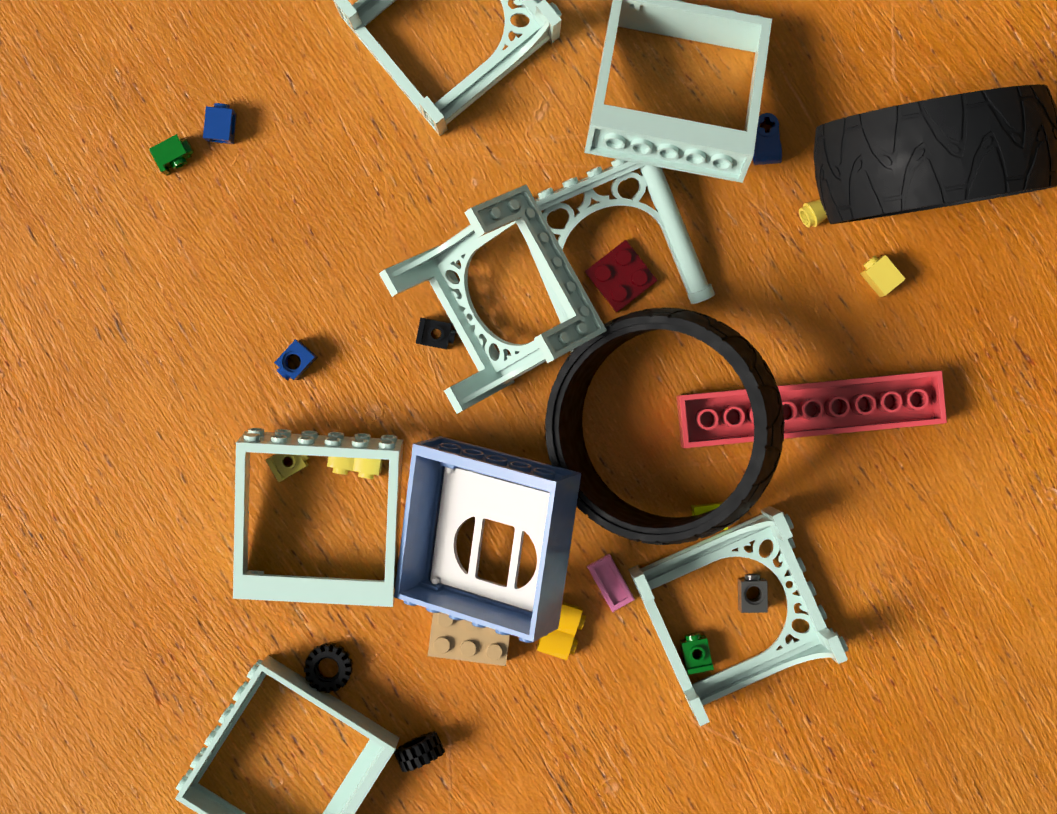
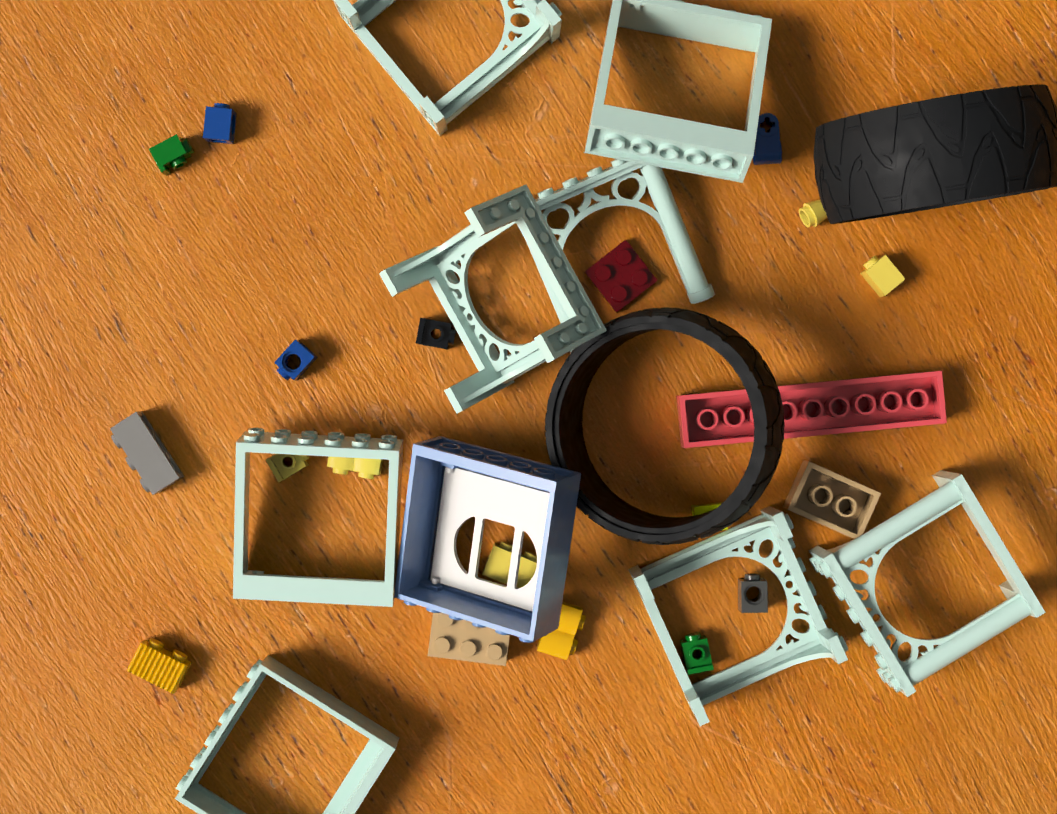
black tyre [304,643,353,693] -> none
black tyre [394,731,445,772] -> none
bright pink tile [587,554,635,612] -> none
none -> light grey brick [110,411,185,495]
none -> yellow brick [127,638,192,694]
none -> light yellow brick [482,541,537,588]
none -> tan brick [783,460,881,539]
none -> light aqua arch [809,470,1046,697]

